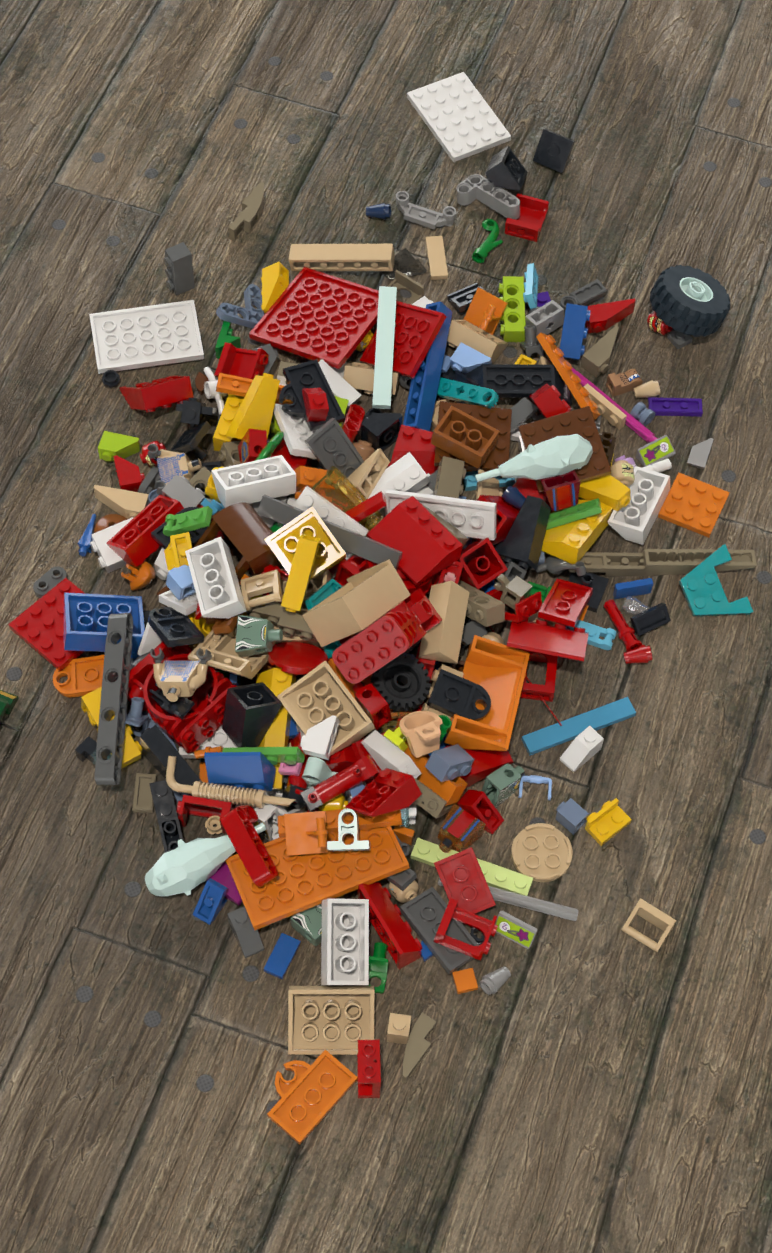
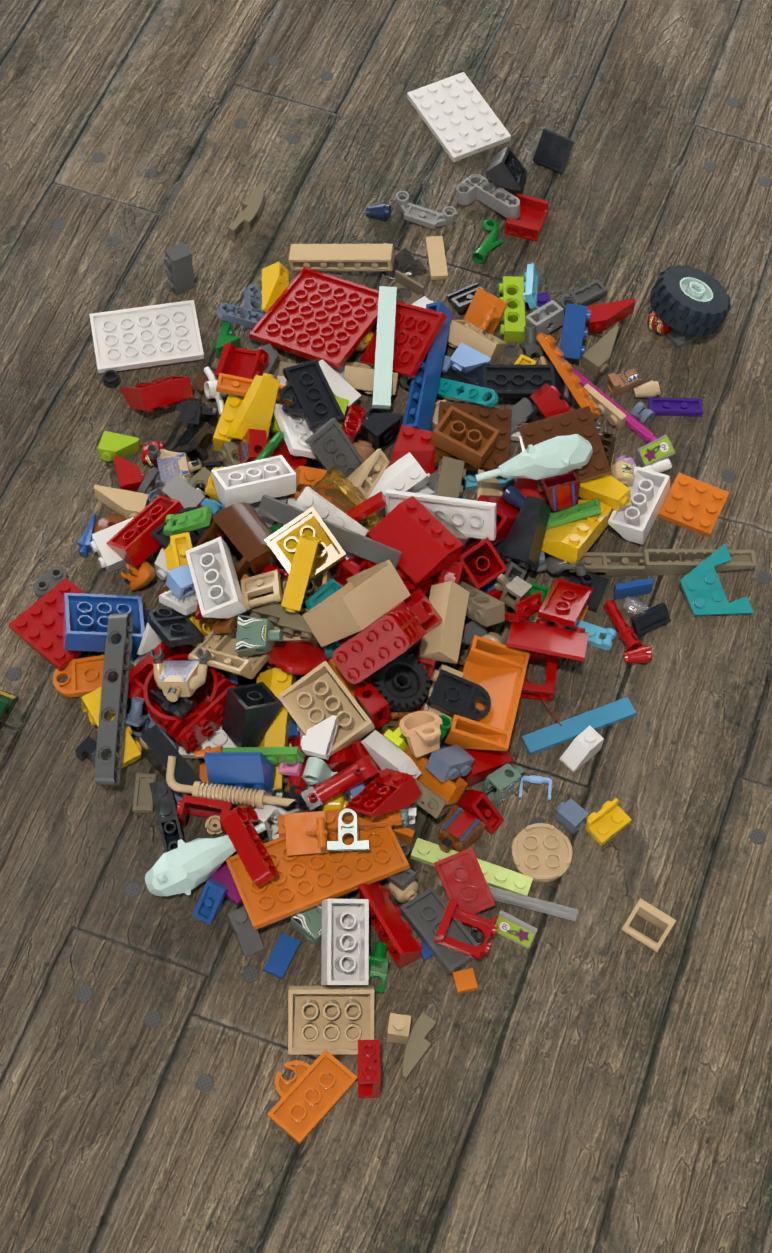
red slope [302,388,329,422] -> none
light grey cone [480,966,511,995] -> none
light grey slope [687,438,714,469] -> none

